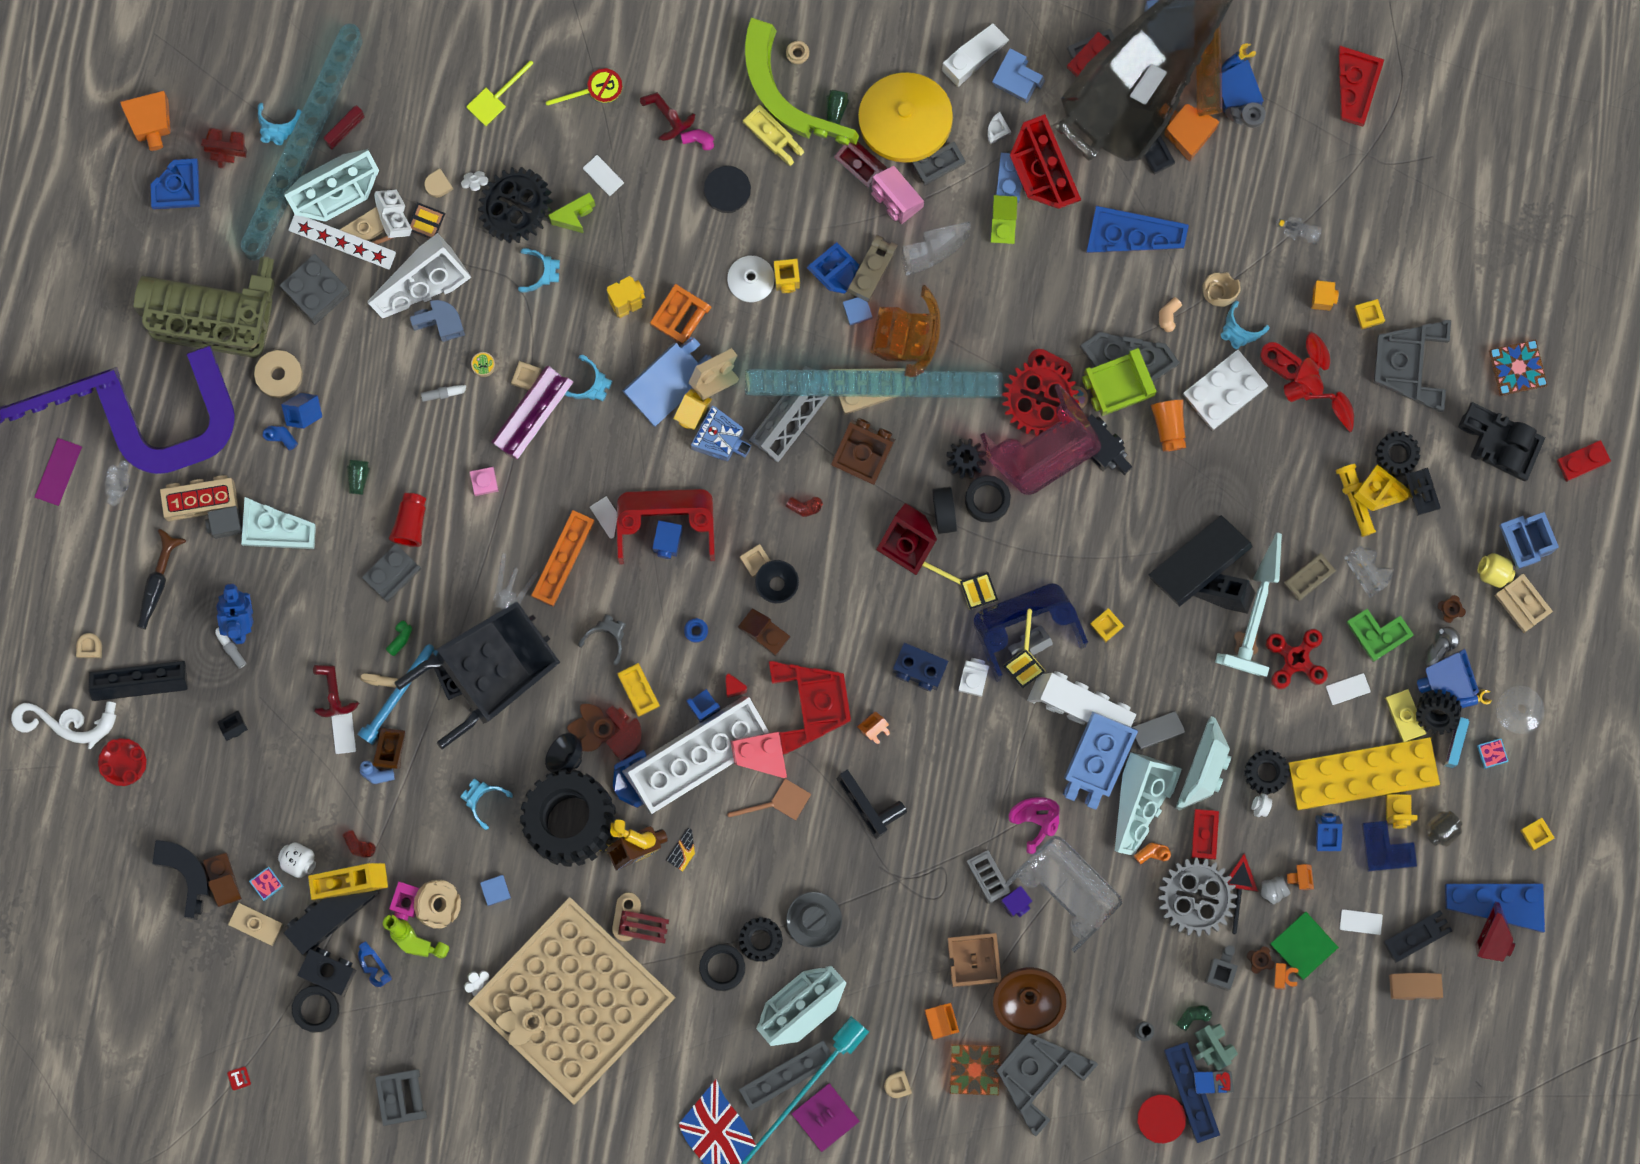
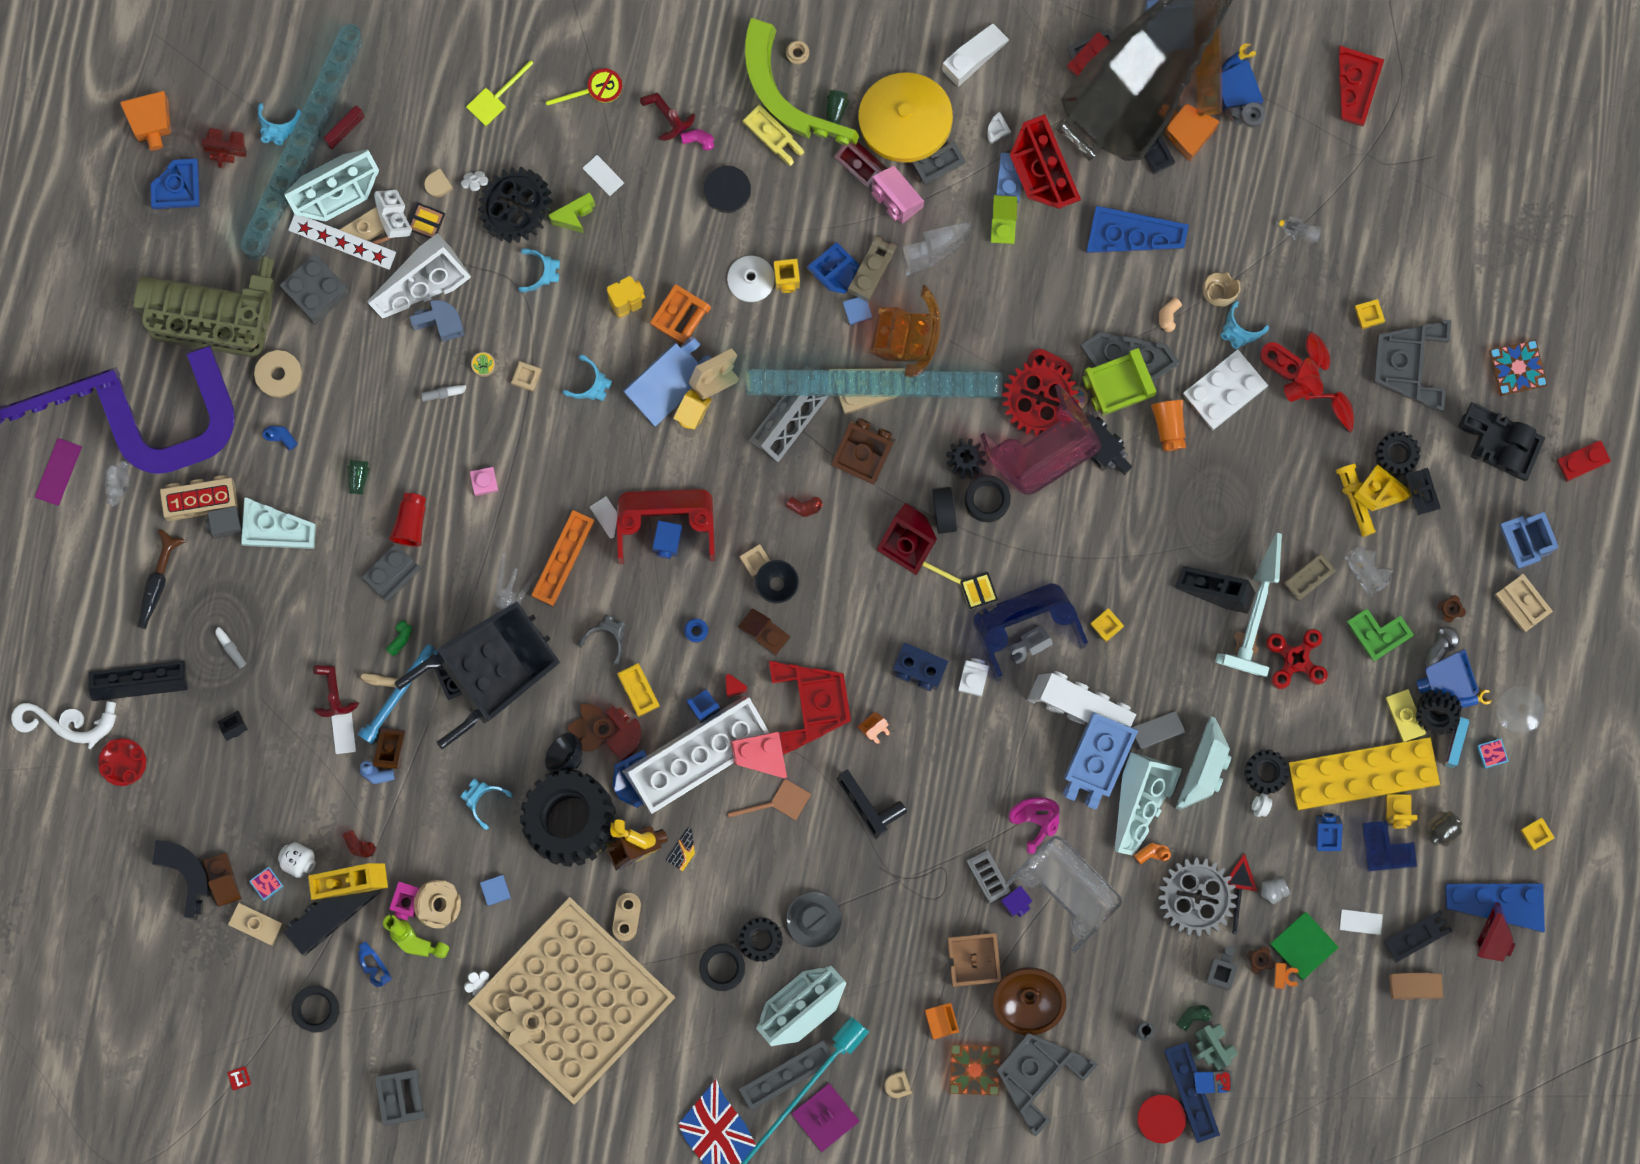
tan tile [76,633,102,658] -> none
blue piece [216,584,253,644] -> none
blue panel [281,393,322,429] -> none
black brick [297,947,357,997] -> none
fence [491,366,573,459] -> none
dark red tile [618,911,669,944] -> none
torso [691,405,752,461] -> none
medium blue plate [992,48,1045,103] -> none
piece [1003,608,1046,688] -> none
white sticker [1130,64,1167,104] -> none
black tile [1148,515,1253,607] -> none
red plate [1191,809,1219,860] -> none
orange tile [1287,864,1314,890] -> none
light orange plate [1311,280,1339,311] -> none
white sticker [1326,673,1371,705] -> none
light yellow head [1477,553,1515,588] -> none

